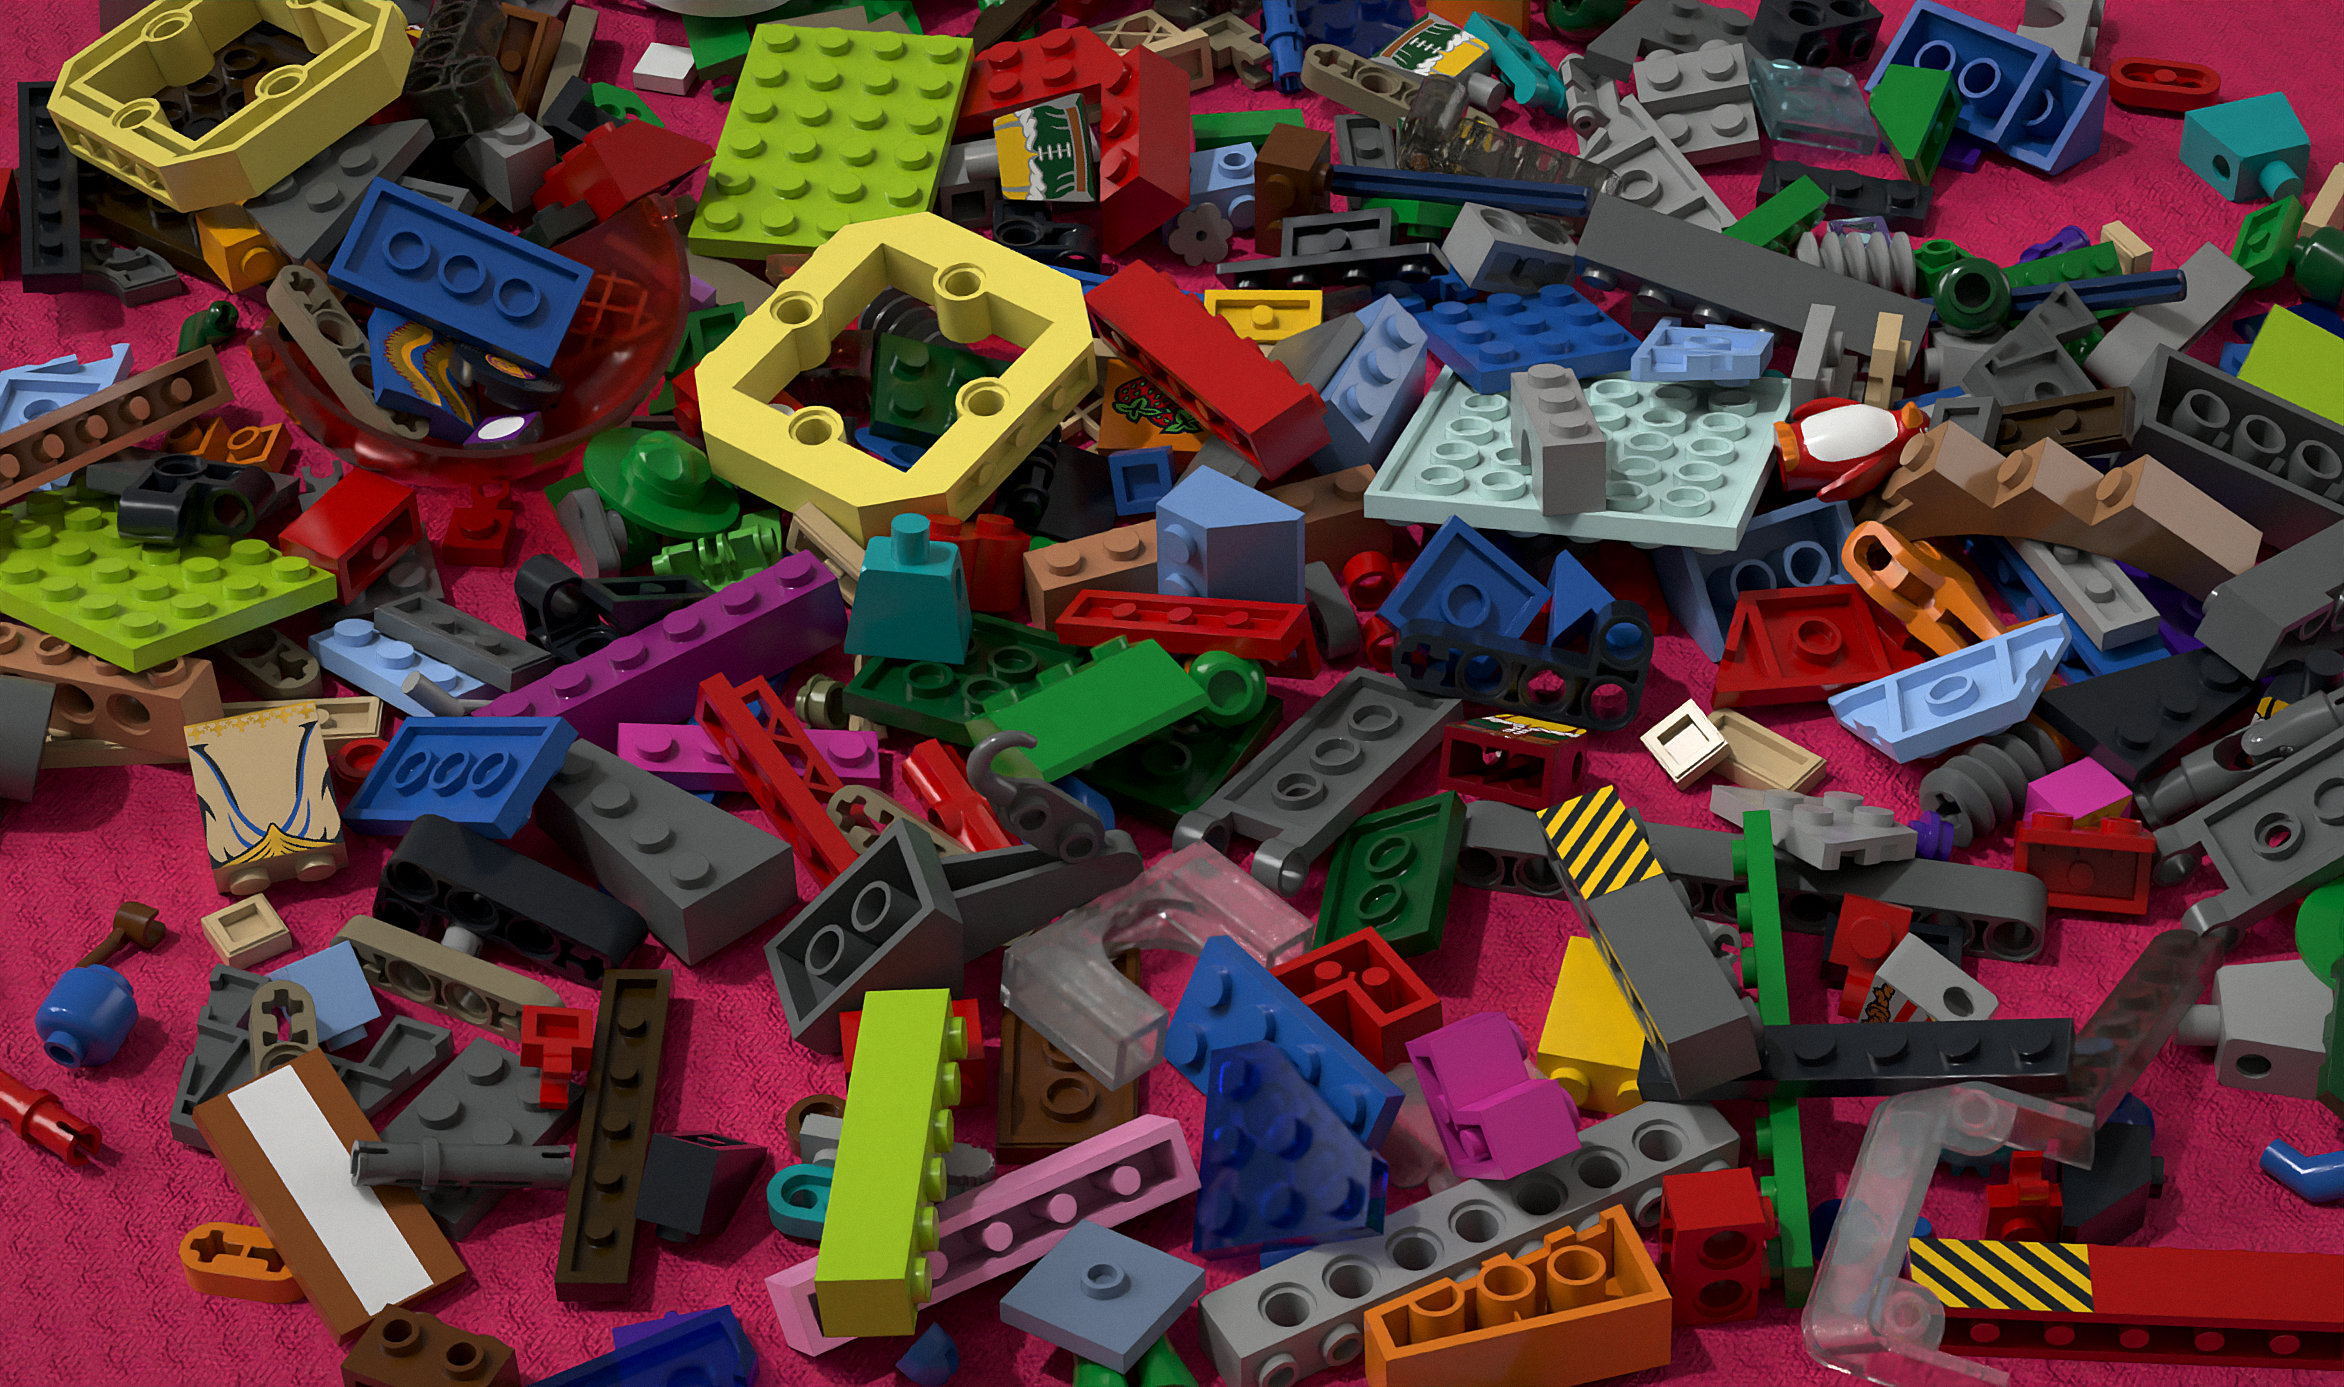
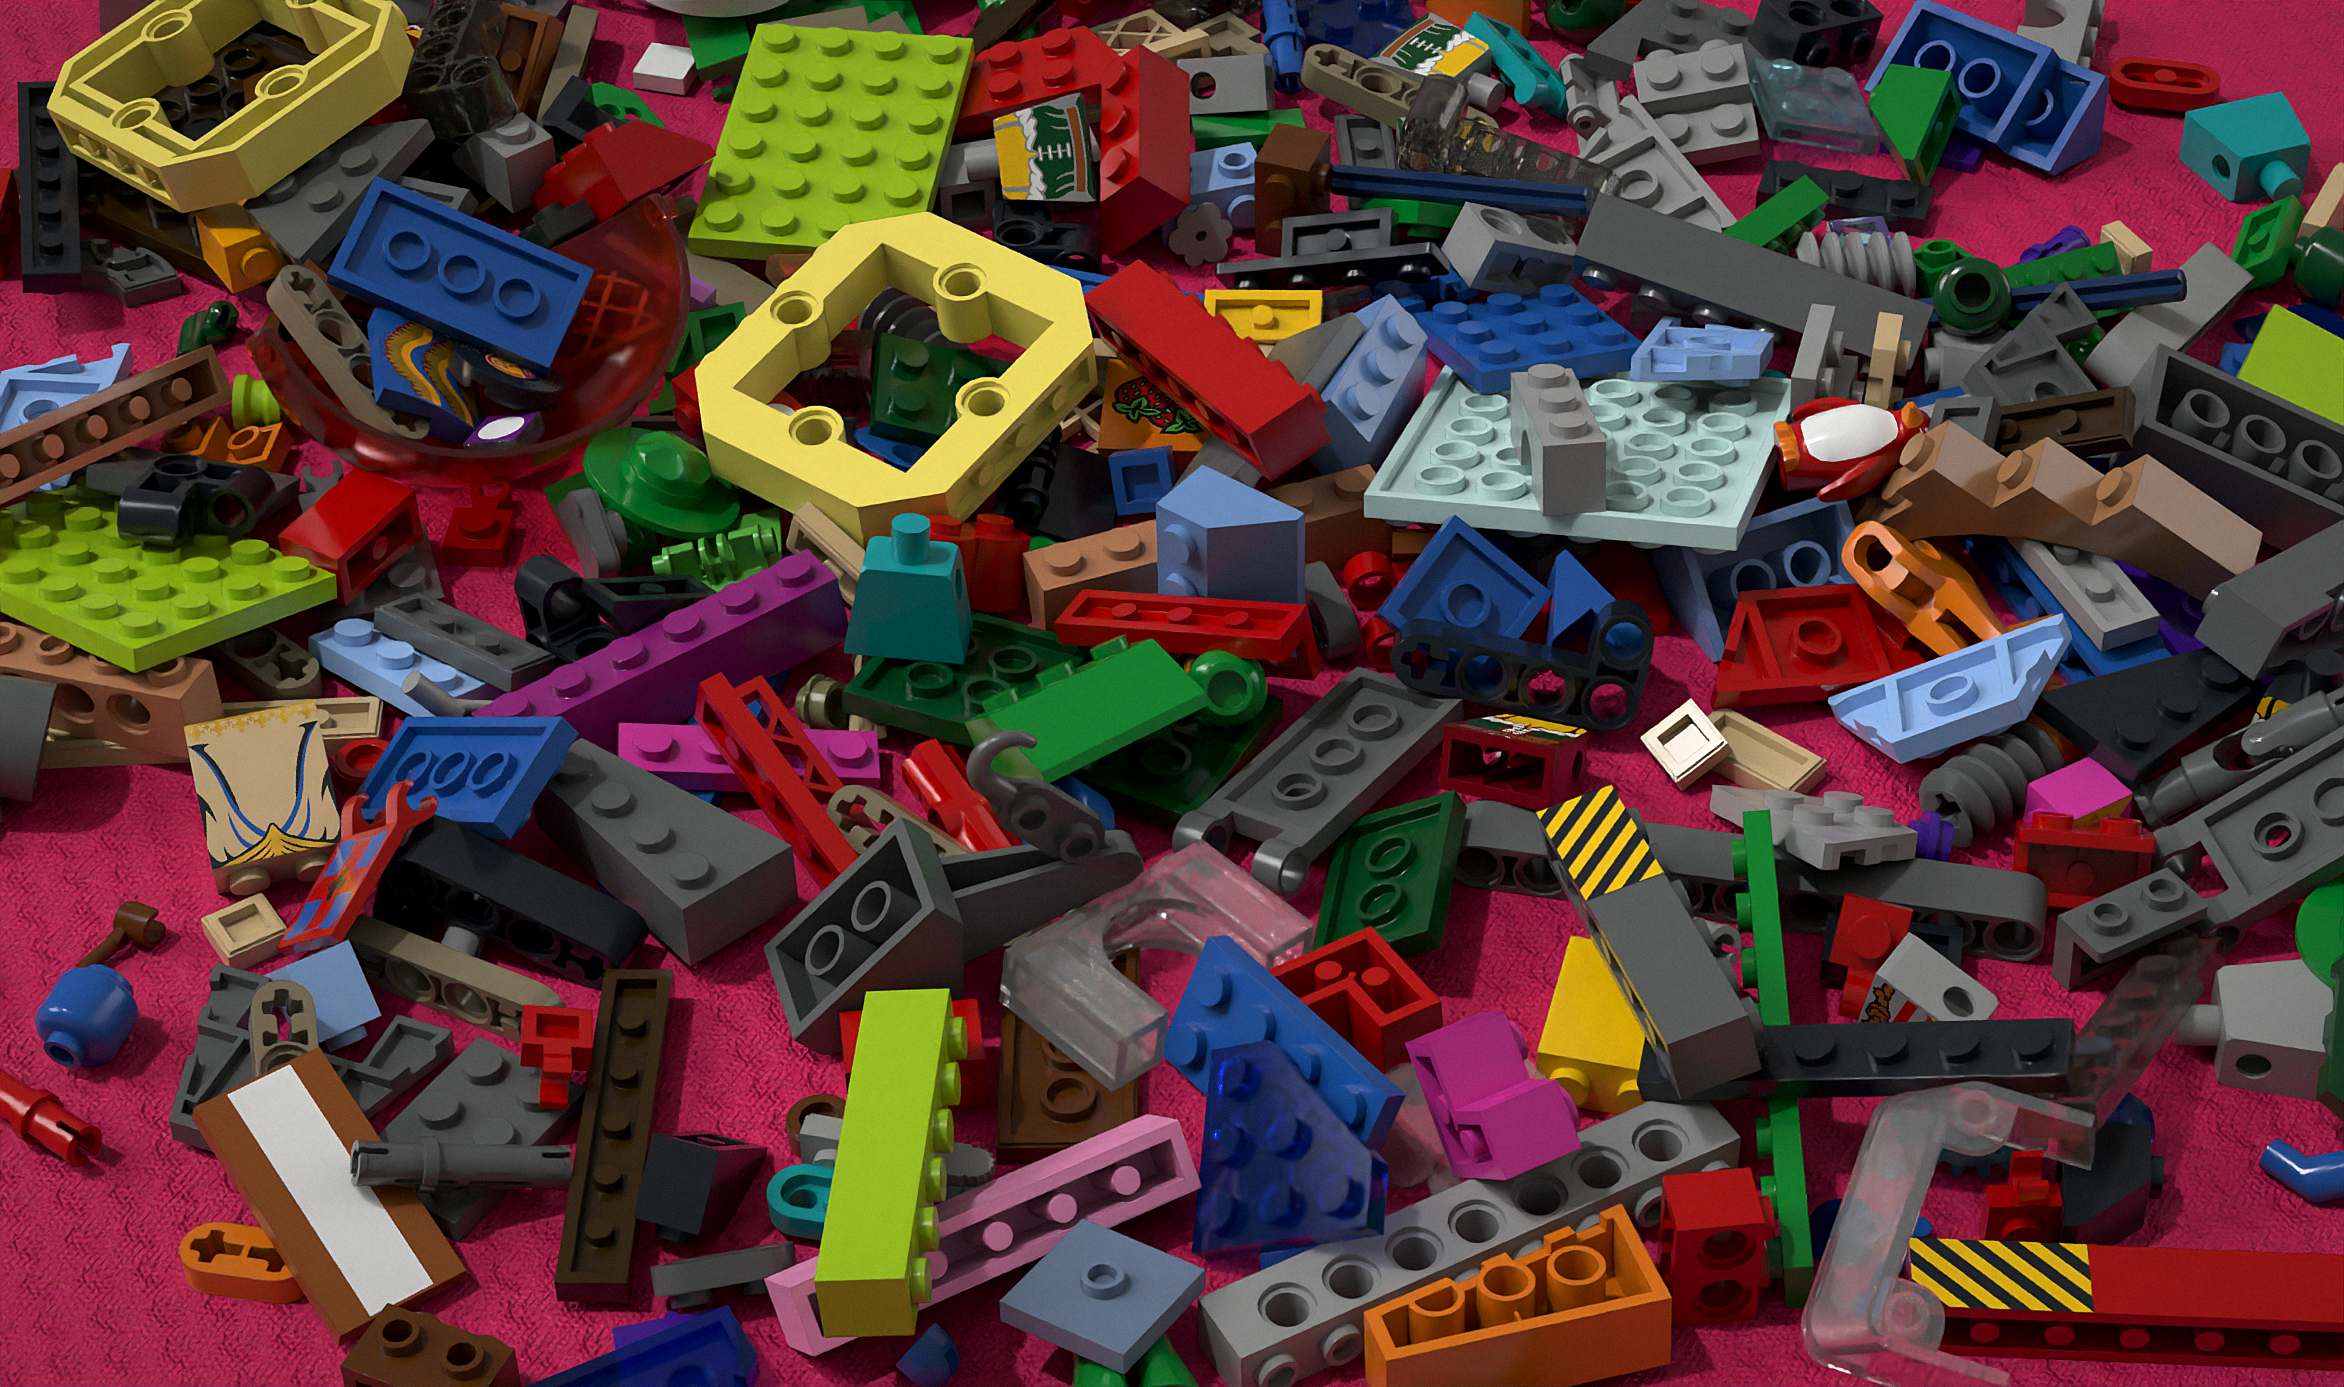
none -> lime wheel [232,374,290,432]
none -> red flag [276,779,438,956]
none -> dark grey plate [650,1242,797,1308]
none -> light grey torso [1177,54,1276,115]
none -> orange tile [1392,529,1439,560]
none -> dark grey bracket [2052,867,2208,992]

